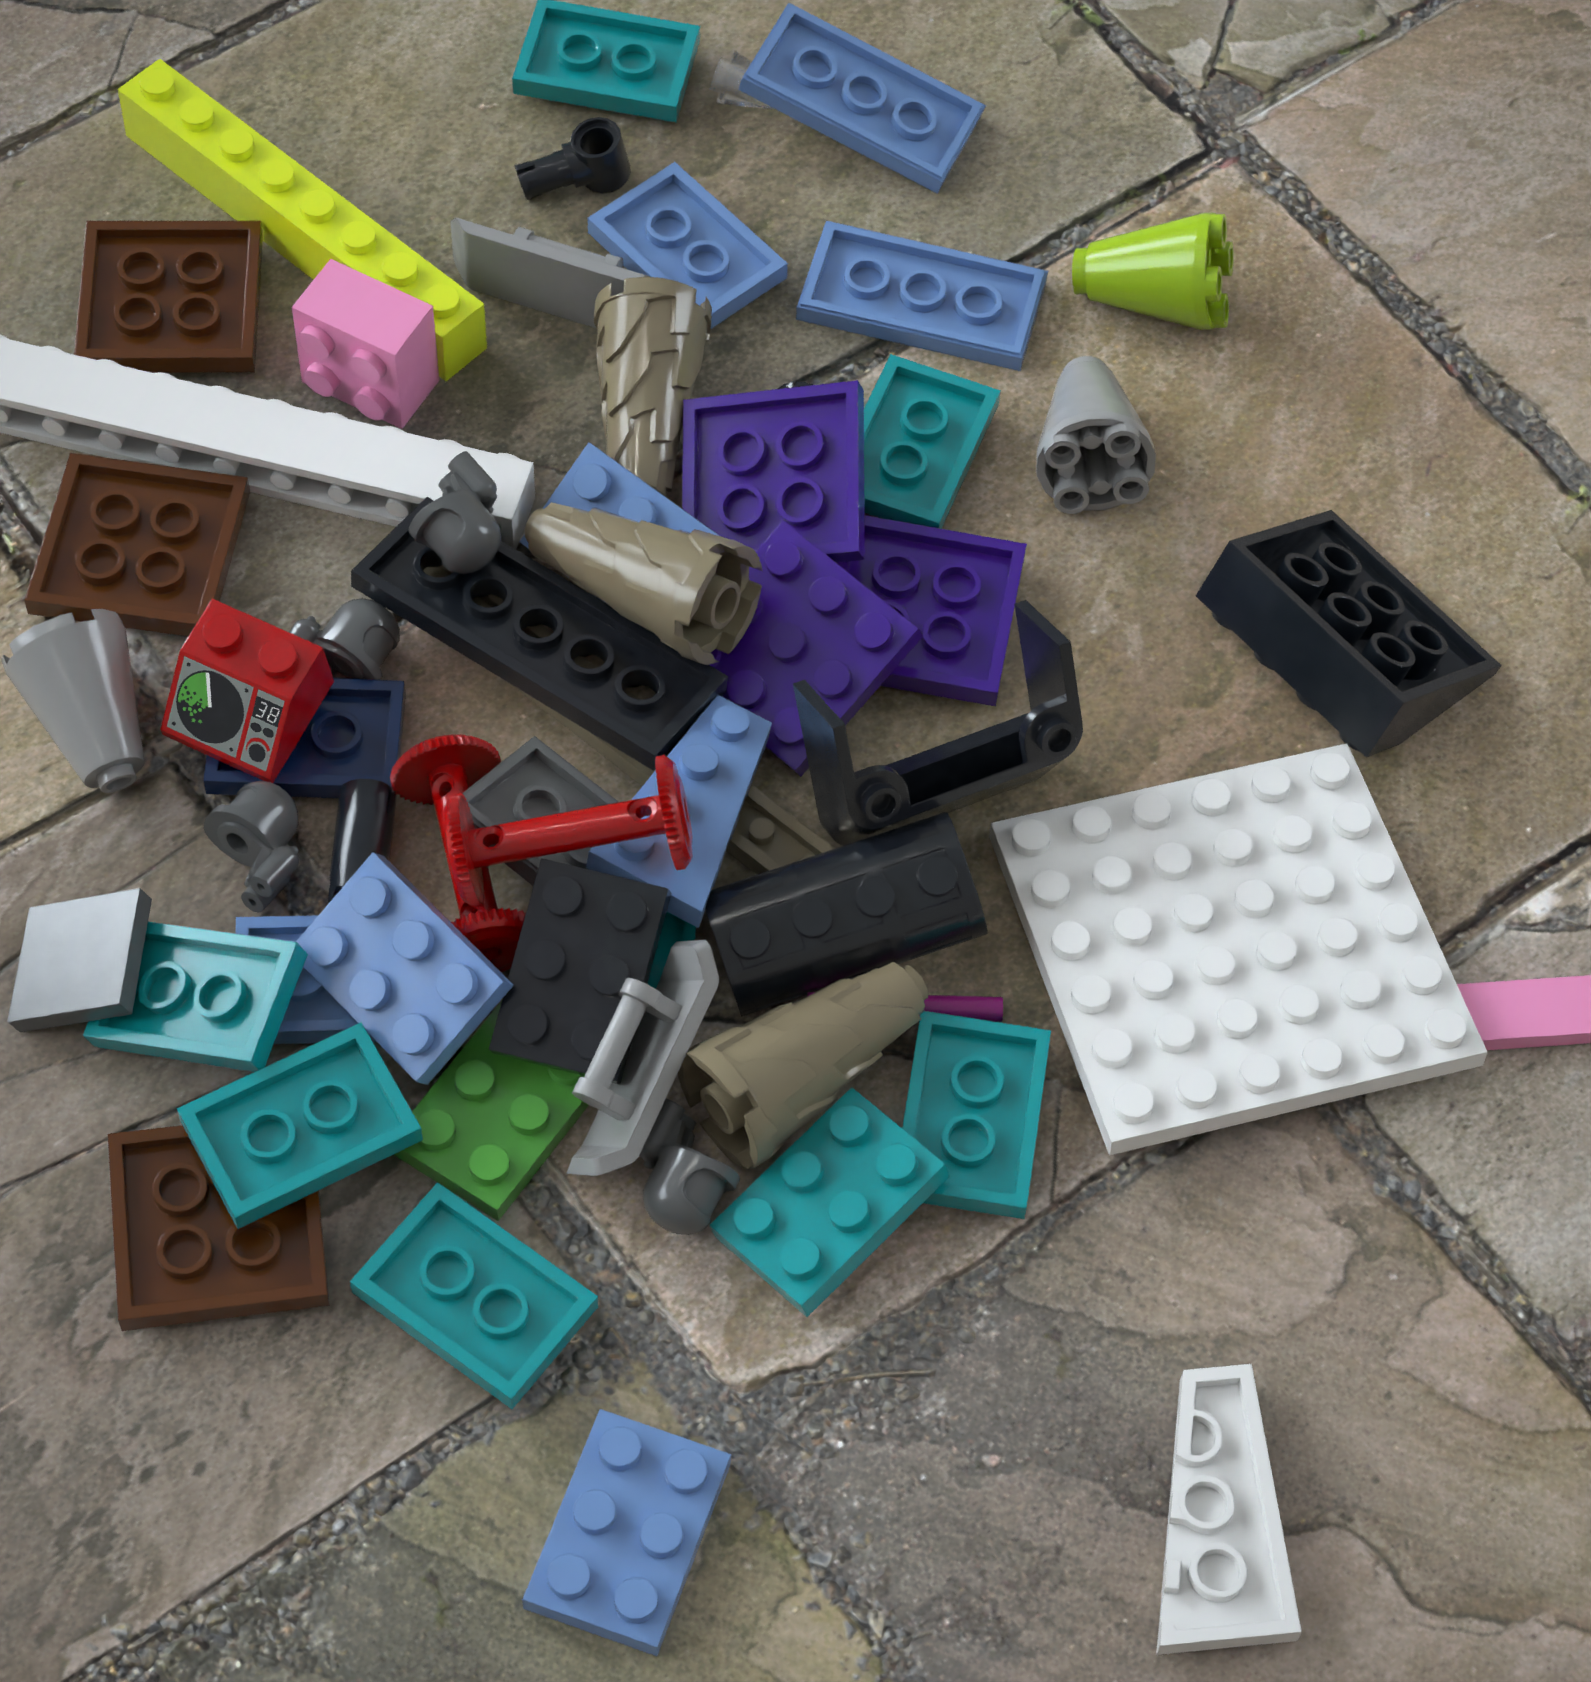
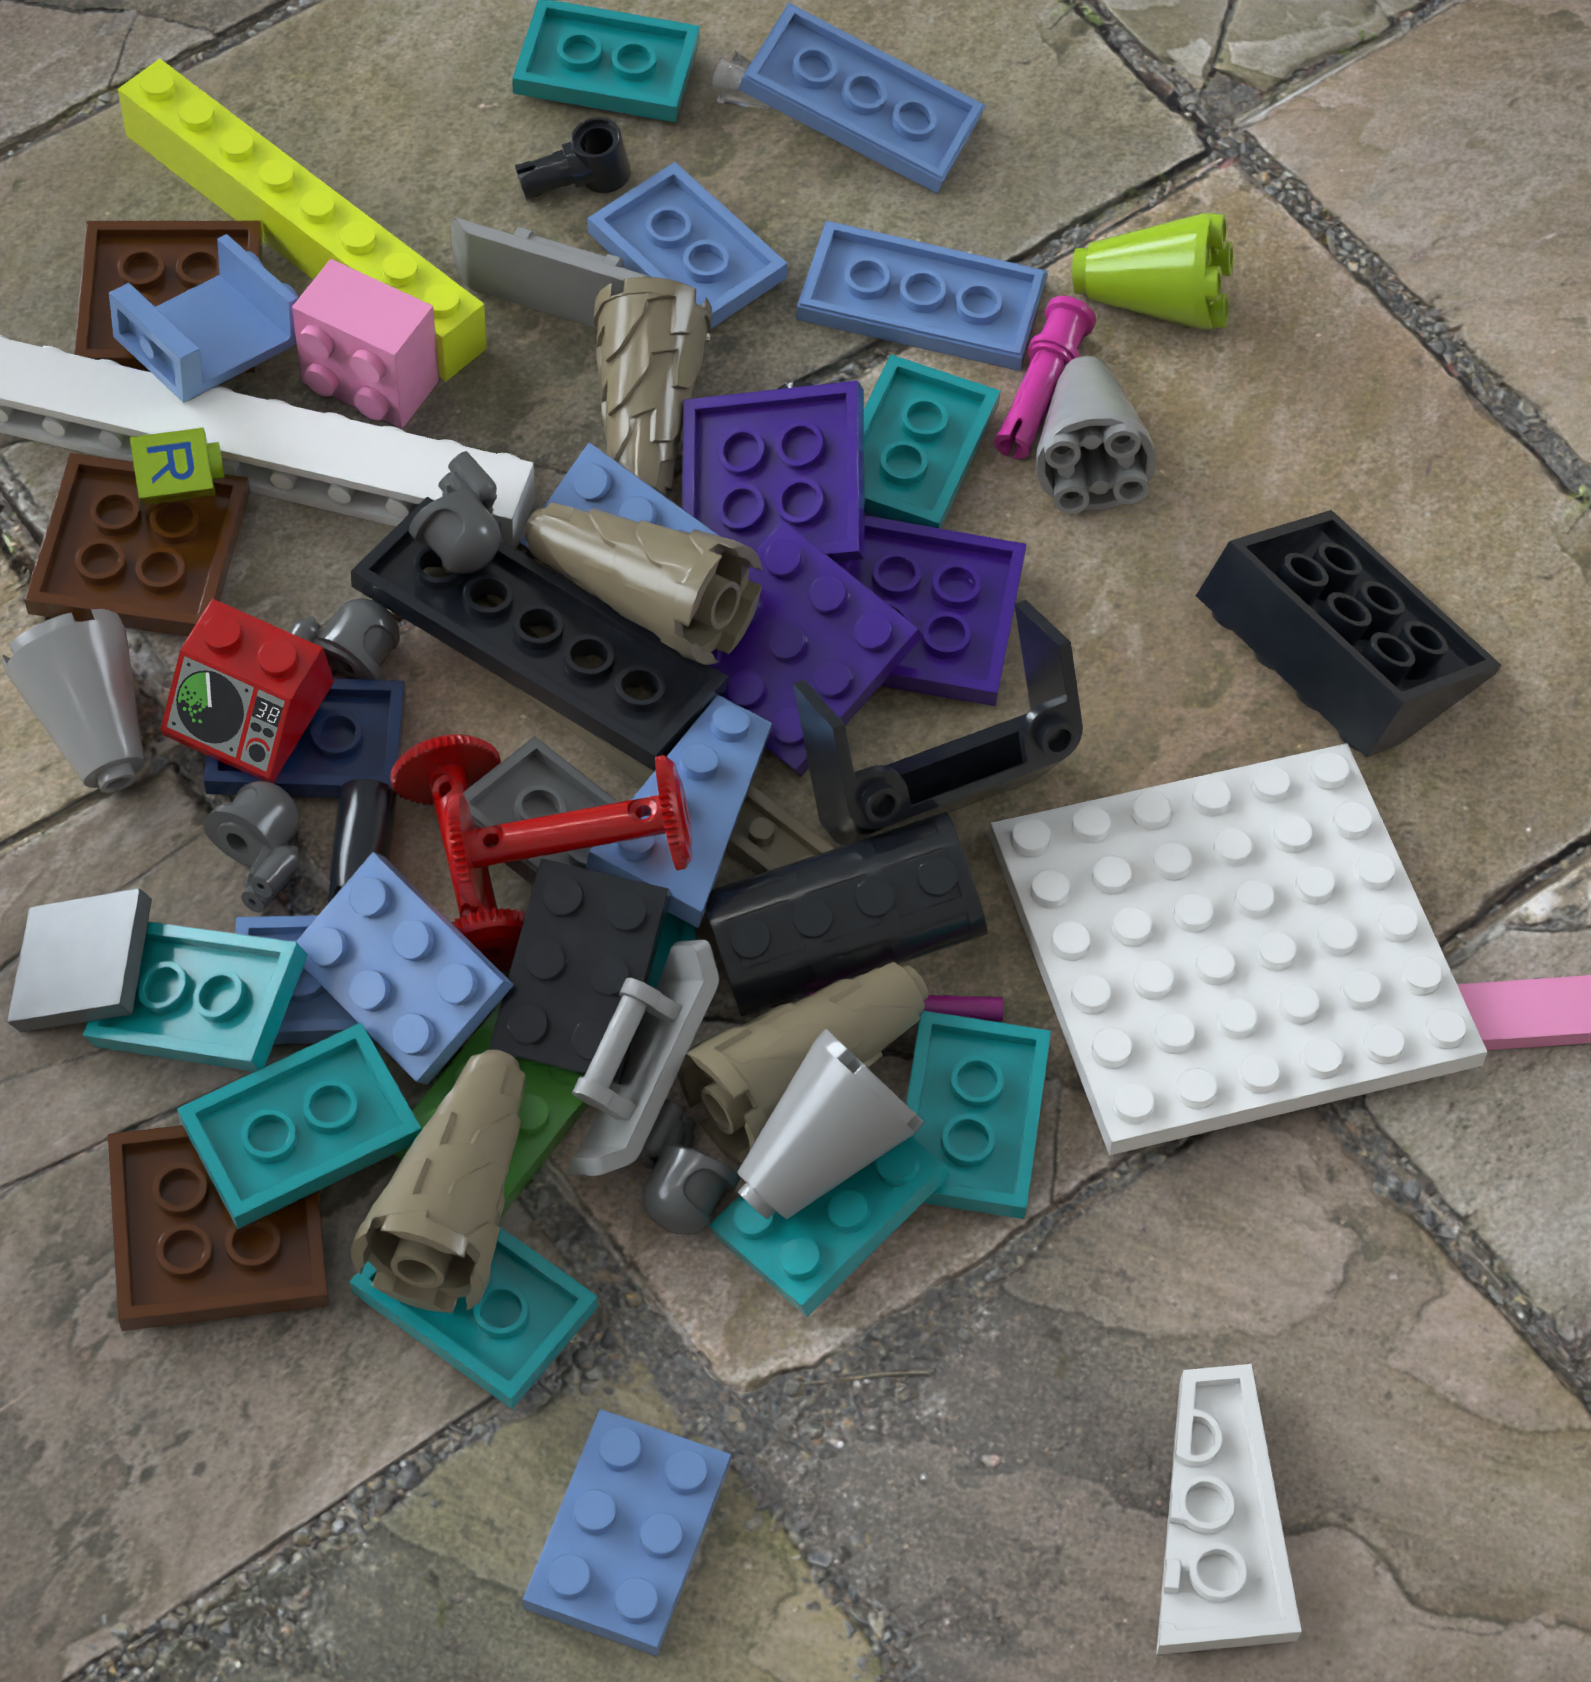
none -> medium blue panel [109,234,299,403]
none -> lime brick [129,427,225,505]
none -> dark tan cone [351,1050,527,1313]
none -> light grey cone [737,1029,925,1220]
none -> dark pink pin [994,296,1097,459]

